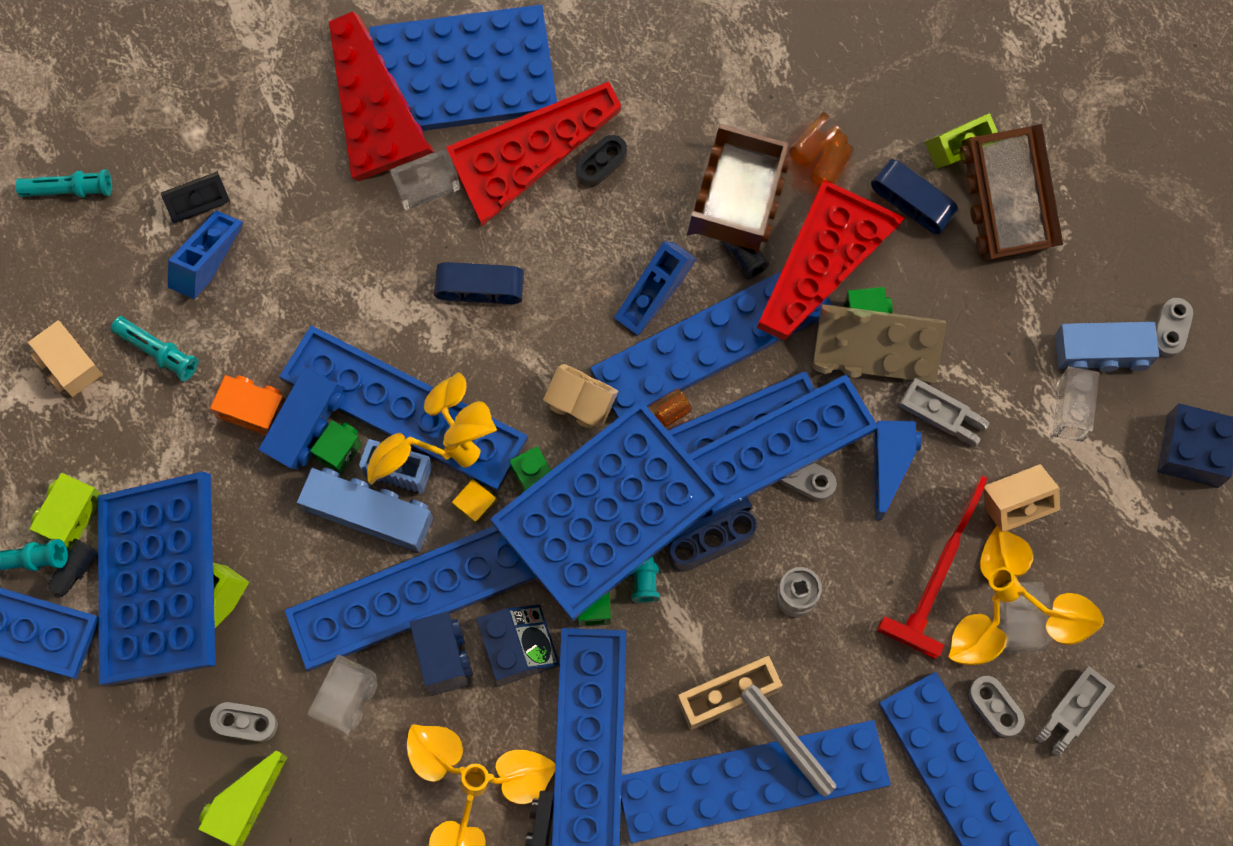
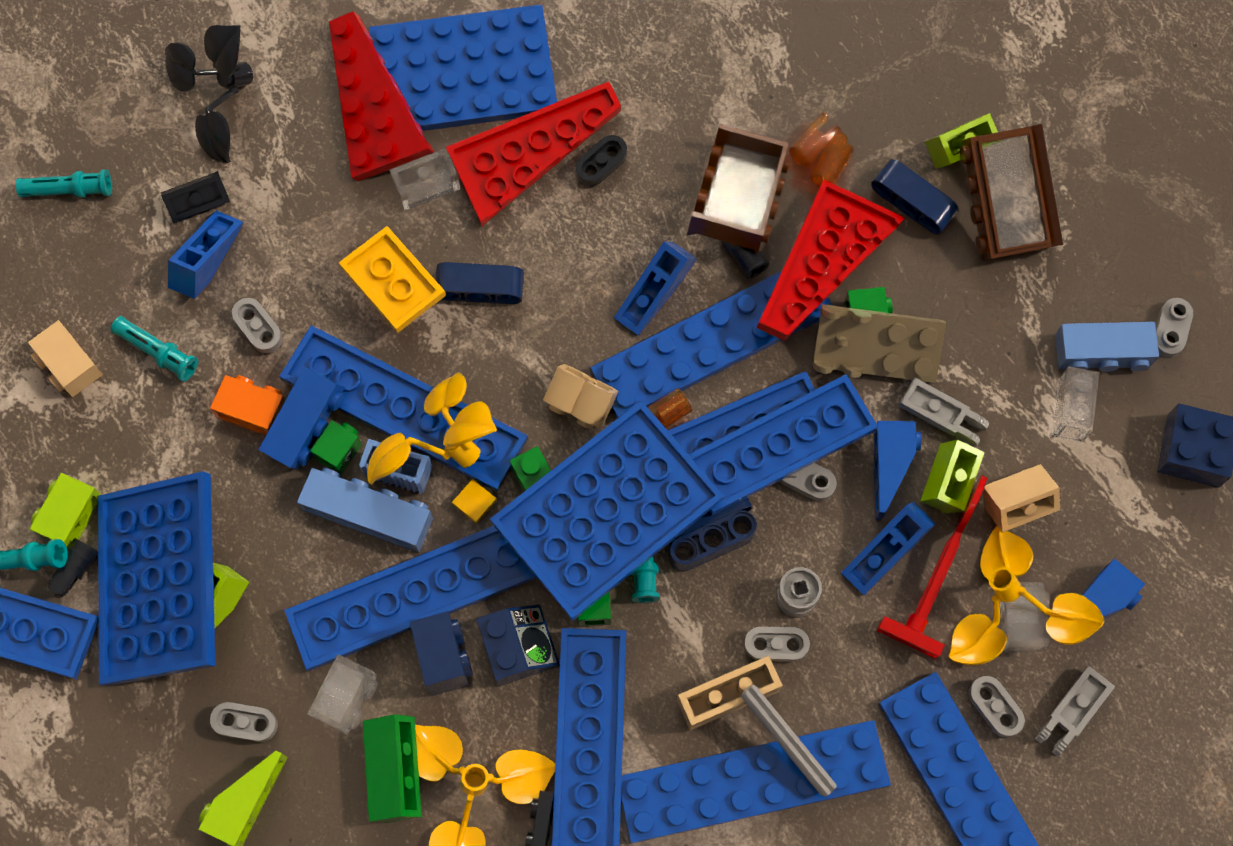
none -> black plant [165,25,253,163]
none -> light grey plate [232,298,282,354]
none -> yellow plate [339,226,446,333]
none -> green brick [363,714,422,823]
none -> light grey plate [744,627,810,662]
none -> blue slope [841,502,937,595]
none -> lime brick [920,440,985,514]
none -> blue slope [1047,558,1145,639]

